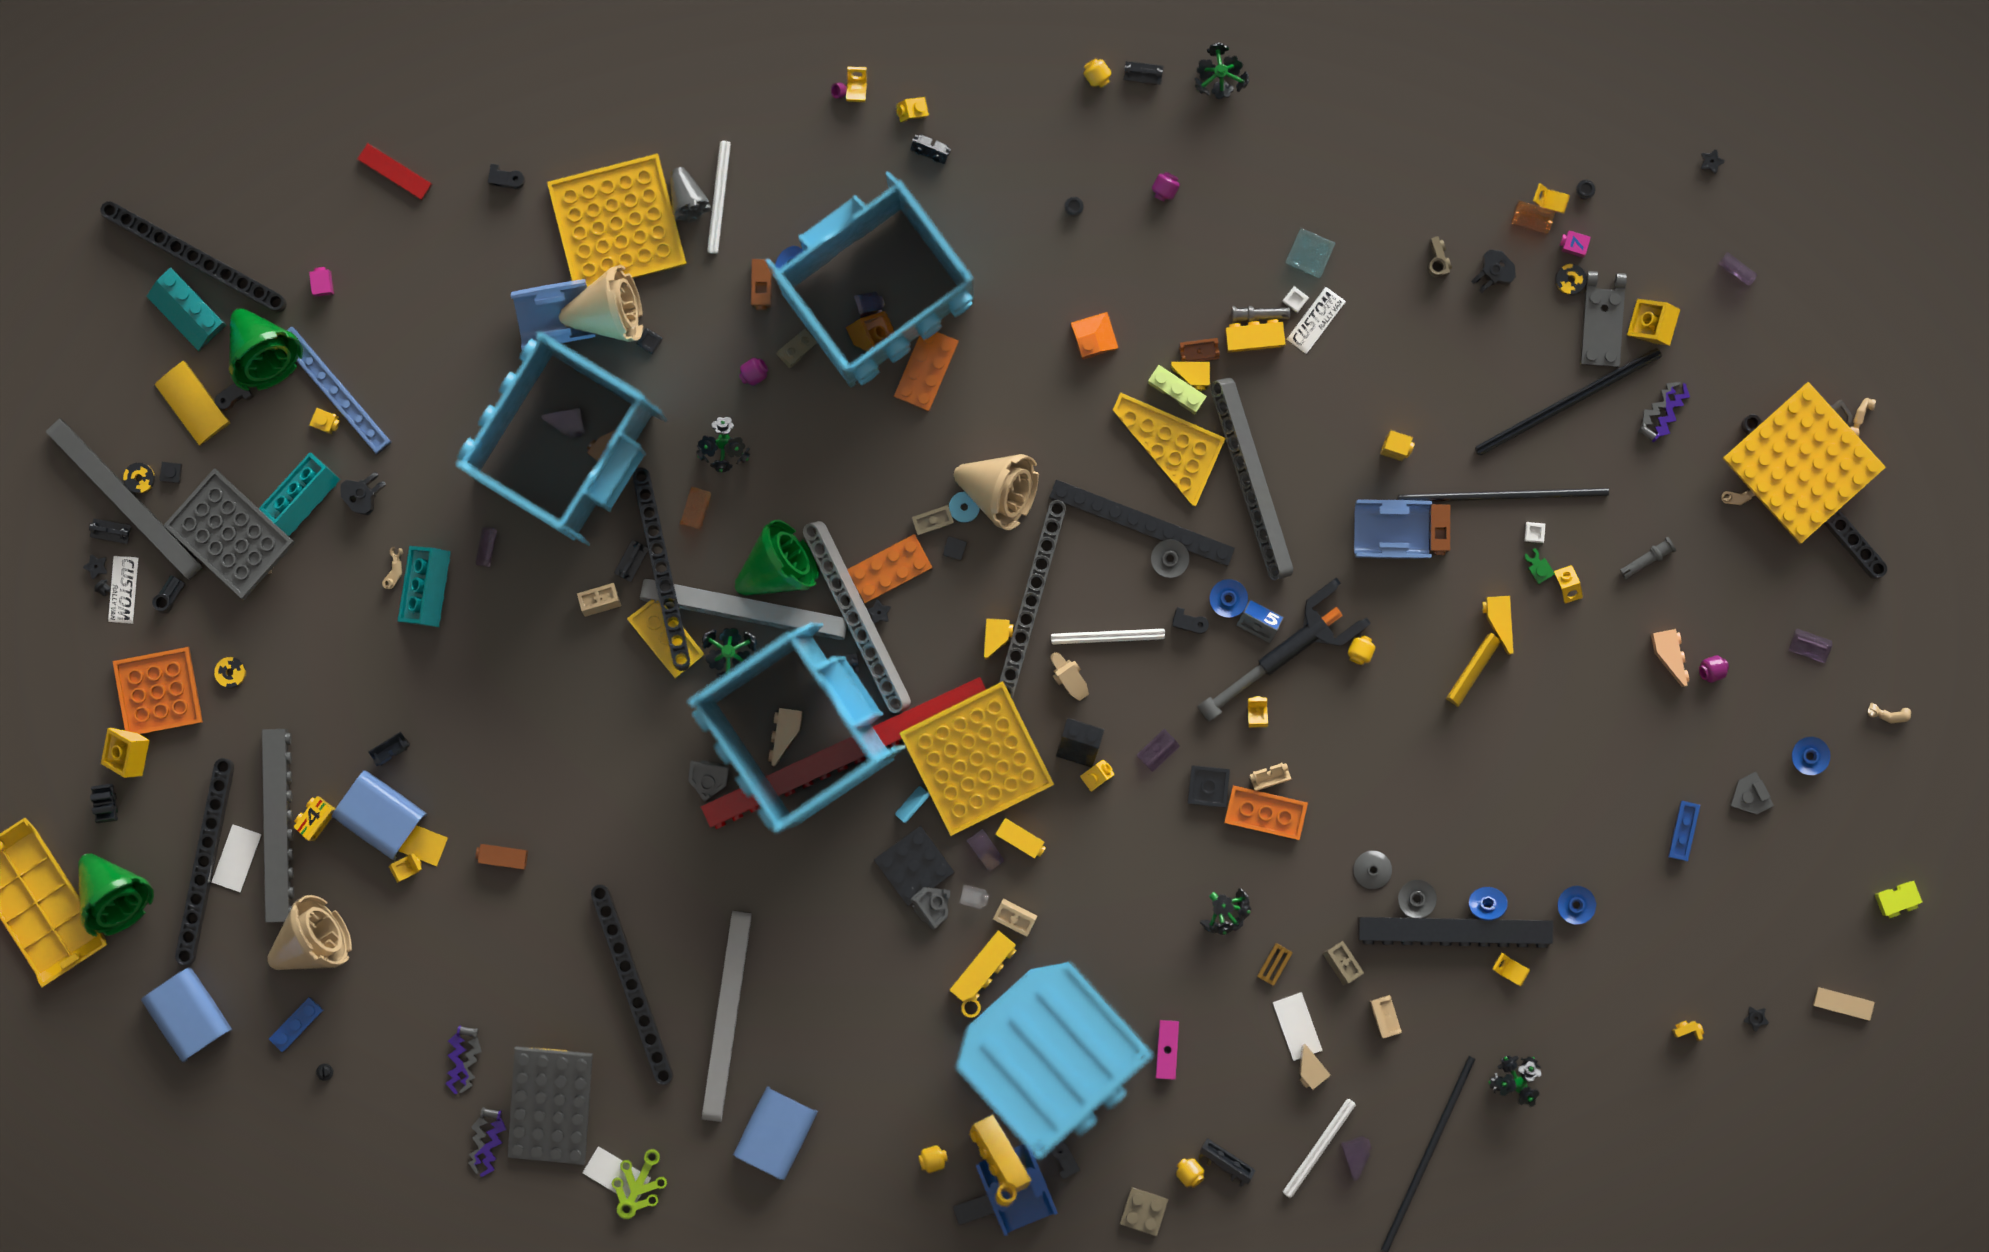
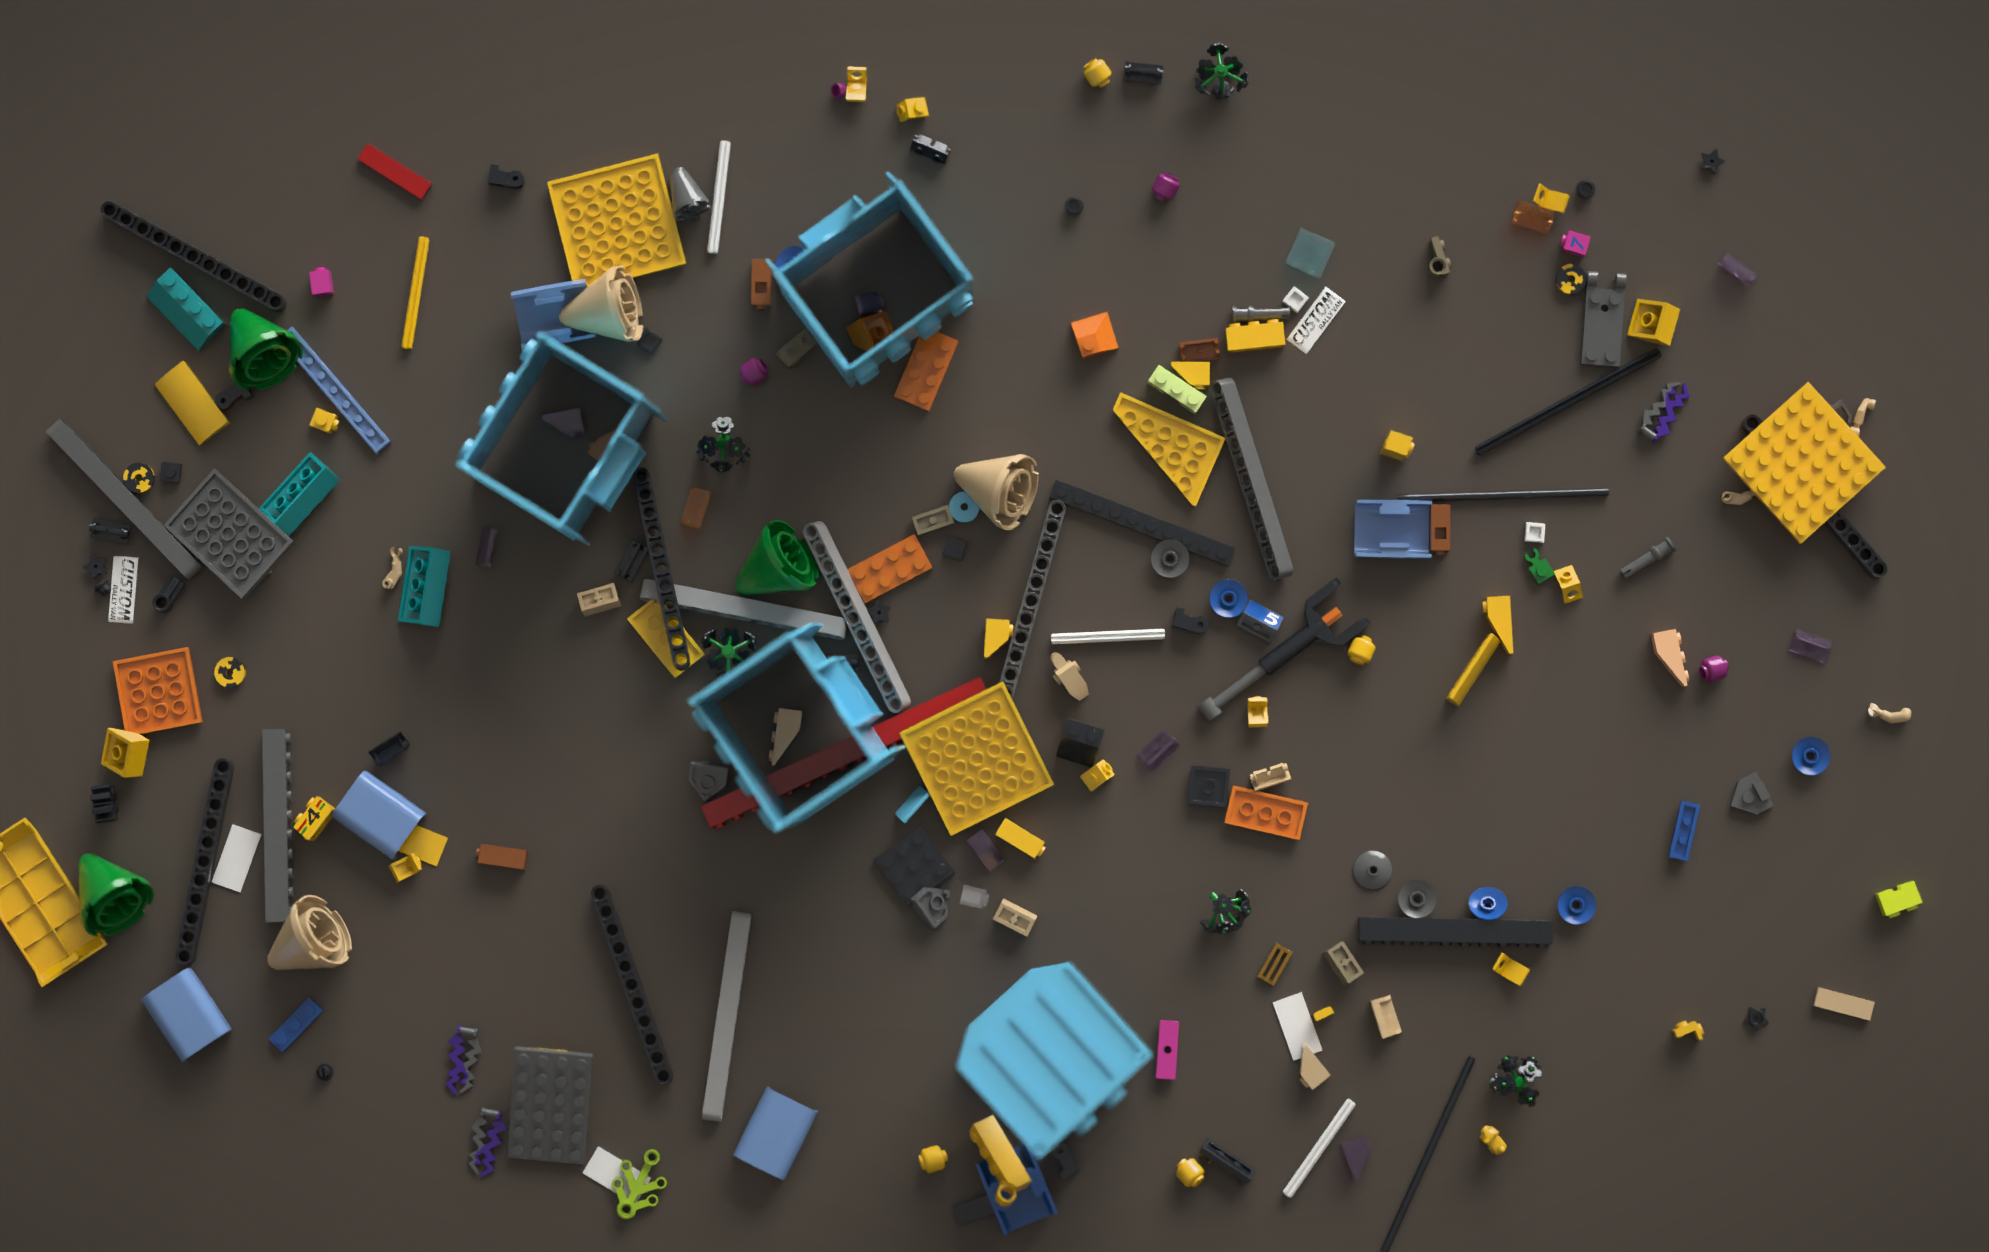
black hinge [341,472,386,515] -> none
yellow hinge [950,930,1017,1018] -> none
dark tan plate [1120,1187,1169,1236] -> none
black hinge [1471,249,1516,293] -> none
none -> yellow axle [402,237,429,349]
none -> yellow tile [1313,1006,1334,1021]
none -> yellow animal [1480,1126,1507,1155]

